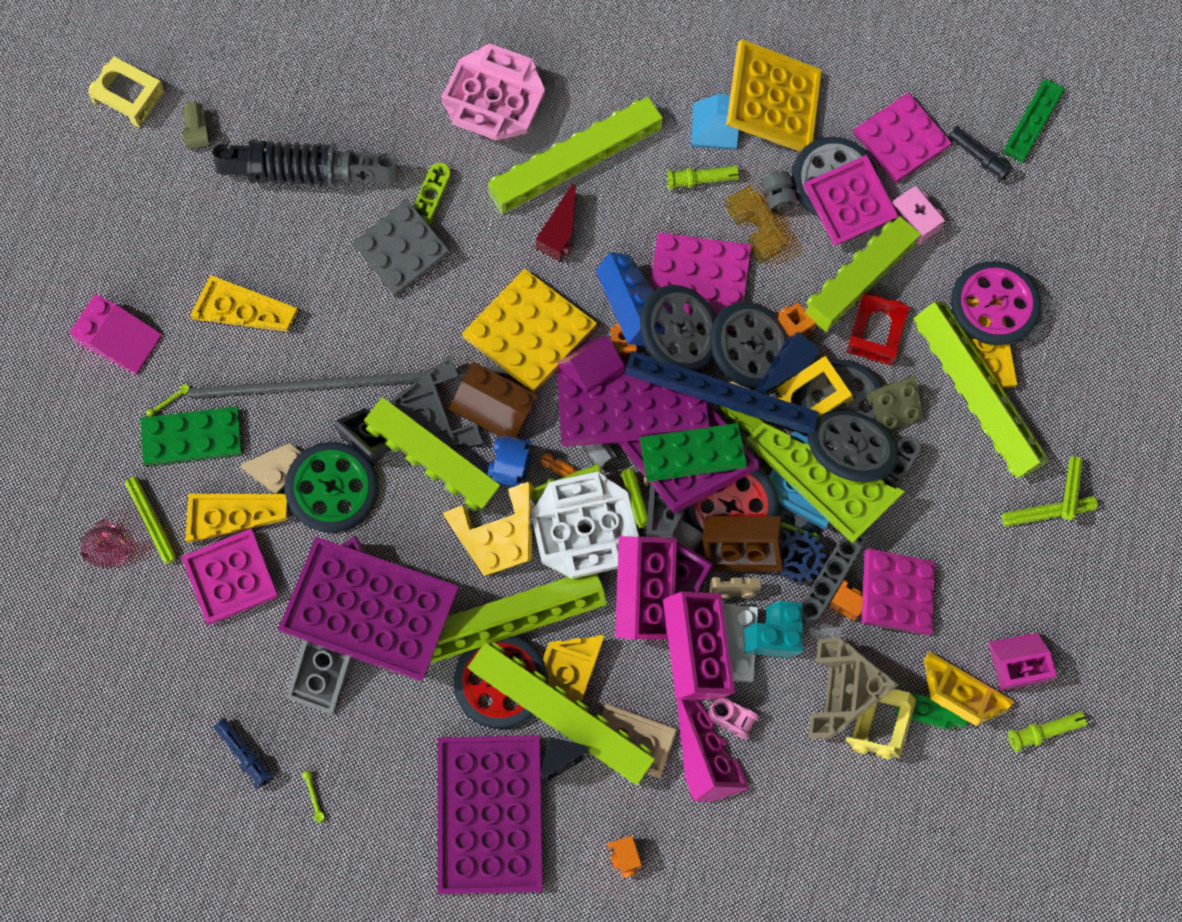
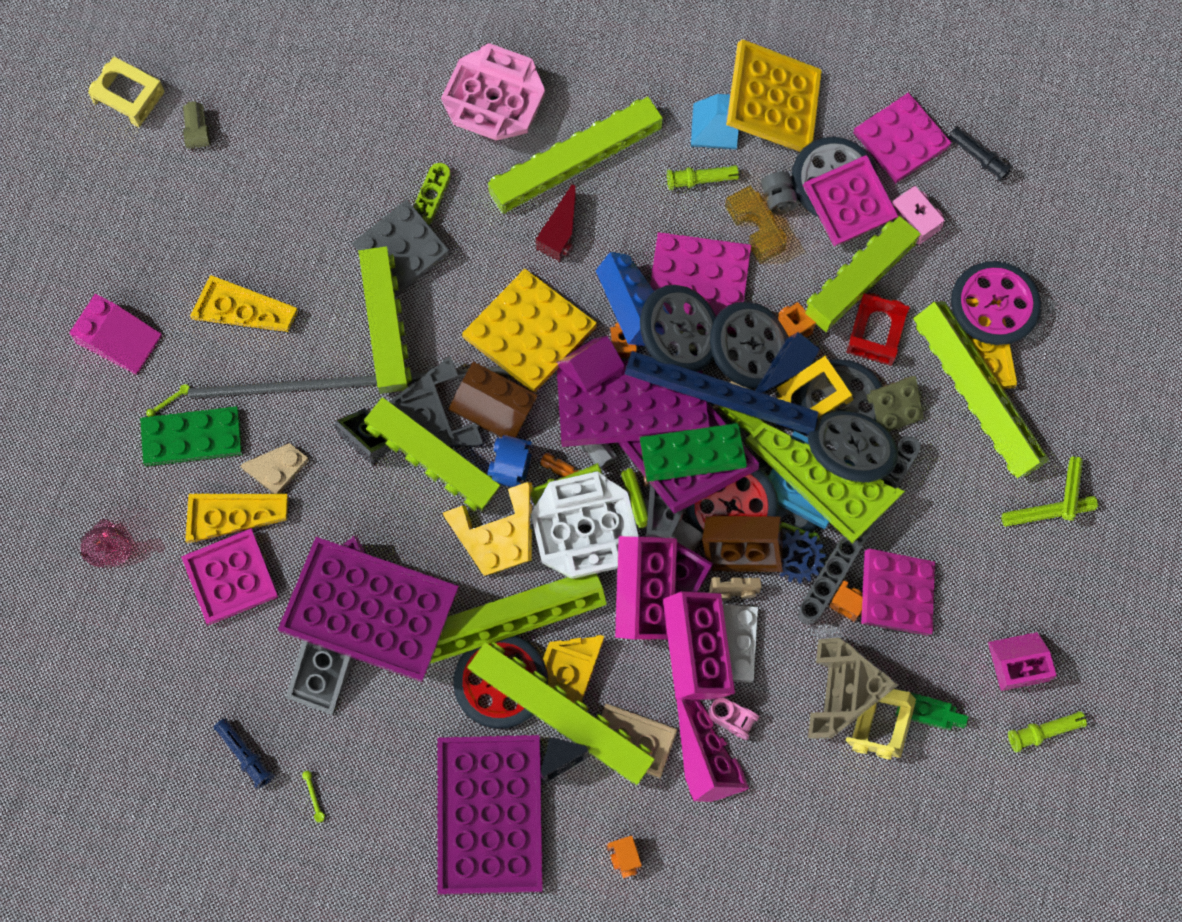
lime axle [125,476,177,564] -> none
black piece [212,139,399,188] -> none
wedge [284,442,378,533] -> none
teal brick [743,600,803,658] -> none
yellow wing [924,651,1014,726] -> none
green tile [1002,78,1065,164] -> none
none -> lime brick [358,246,412,394]

